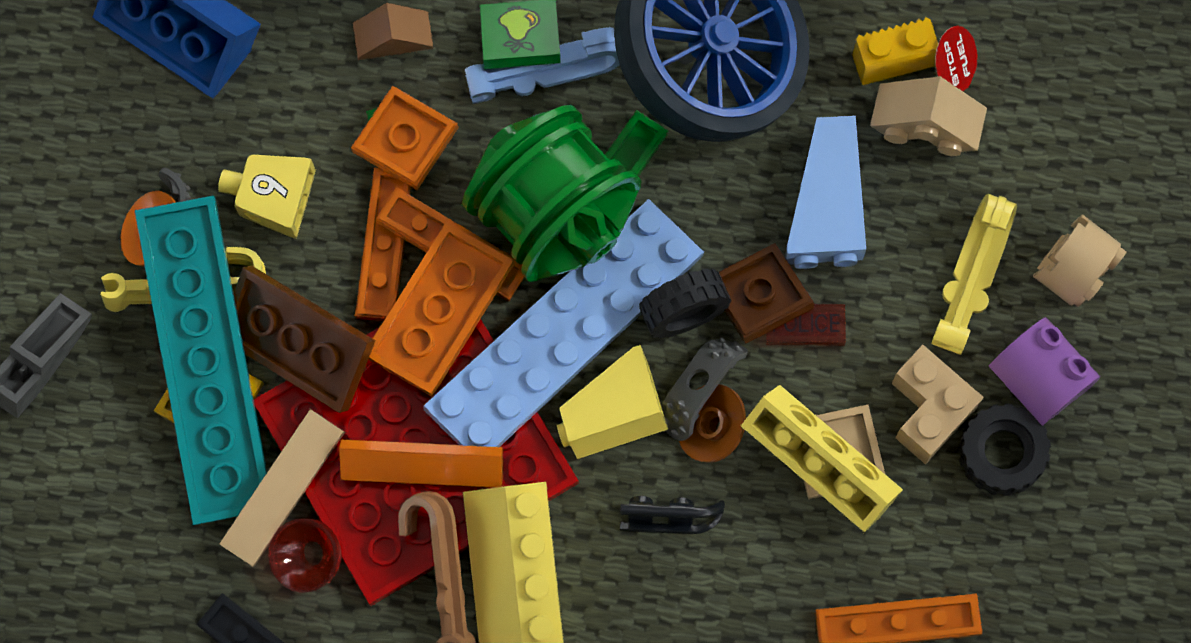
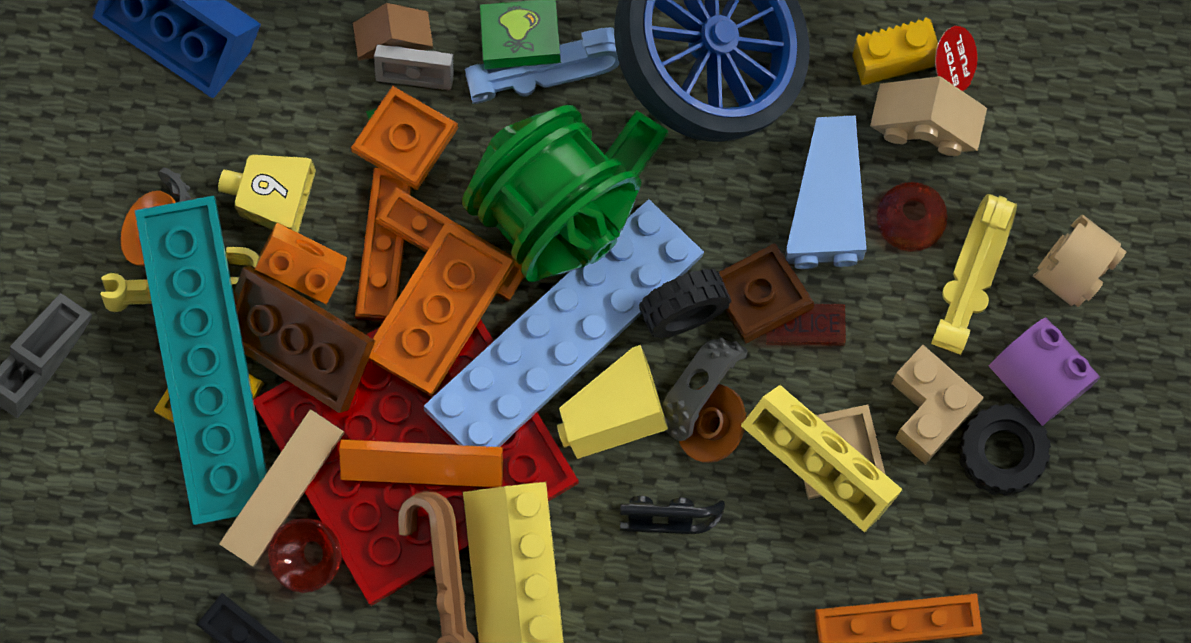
none -> orange brick [255,222,347,305]
none -> light grey plate [374,45,453,90]
none -> clear red piece [876,182,948,252]

